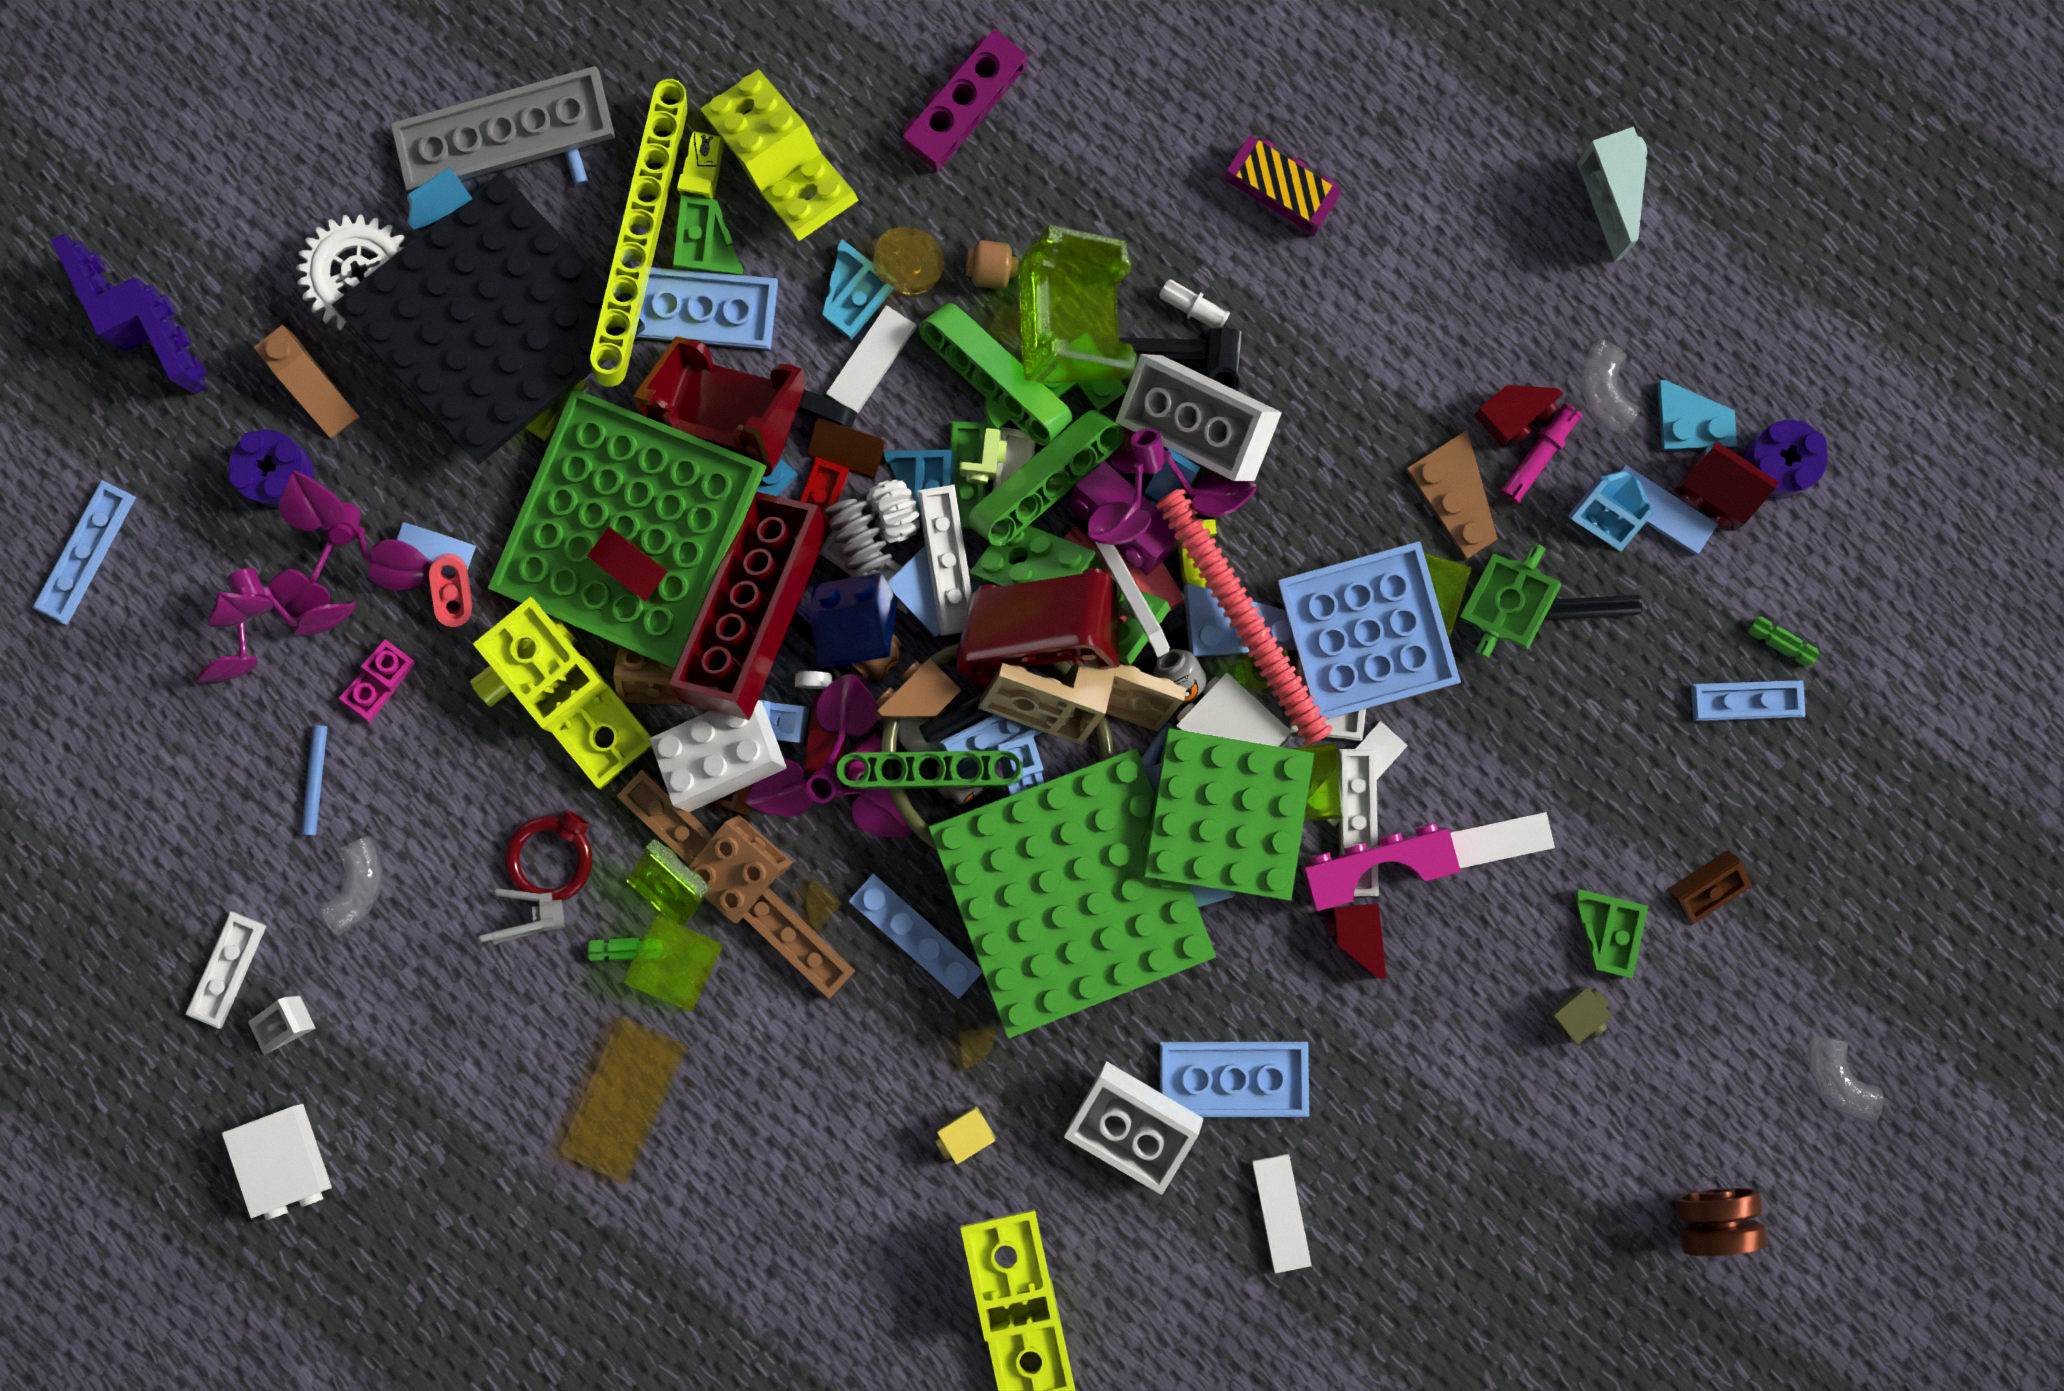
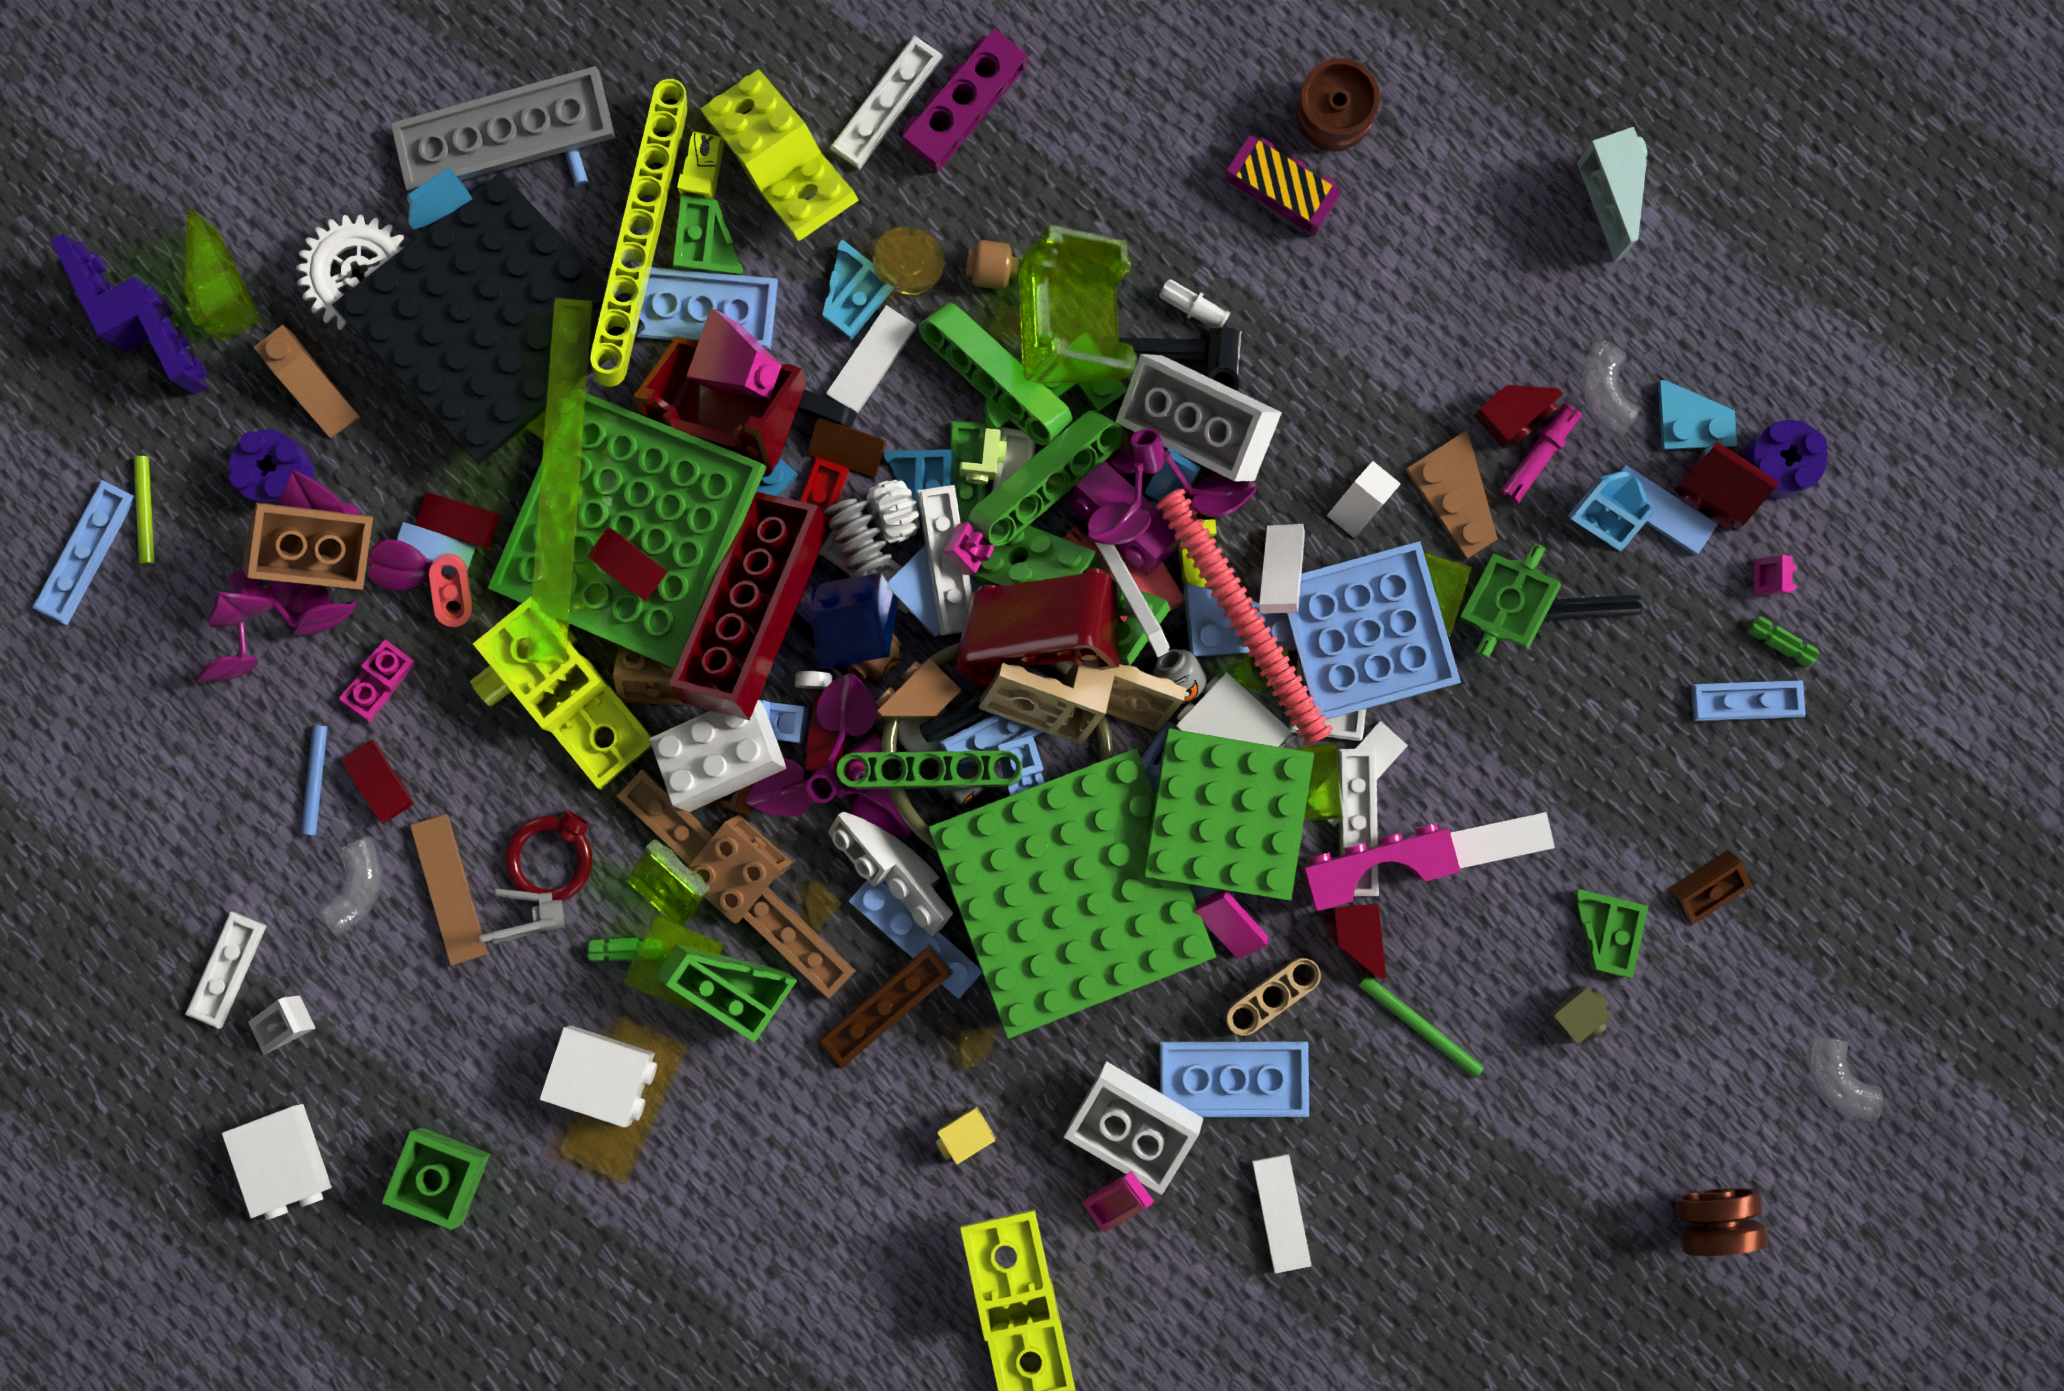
none -> lime bar [133,456,154,565]
none -> clear neon green slope [184,208,262,341]
none -> medium nougat slope [242,503,373,590]
none -> dark red slope [342,739,414,824]
none -> bright green brick [382,1128,490,1230]
none -> medium nougat tile [410,814,488,966]
none -> dark red slope [415,492,500,549]
none -> clear neon green plate [527,298,593,664]
none -> white brick [539,1026,657,1127]
none -> bright green wedge [655,944,797,1043]
none -> dark pink slope [686,309,782,400]
none -> reddish brown tile [818,945,954,1069]
none -> white slope [828,811,953,936]
none -> white tile [830,35,943,170]
none -> dark pink tile [943,522,995,575]
none -> dark pink tile [1082,1171,1154,1232]
none -> dark pink tile [1194,890,1268,959]
none -> tan beam [1225,958,1321,1036]
none -> white tile [1259,524,1305,614]
none -> copper wheel [1296,58,1380,151]
none -> white slope [1327,461,1400,539]
none -> bright green bar [1358,974,1484,1078]
none -> dark pink tile [1754,555,1797,596]

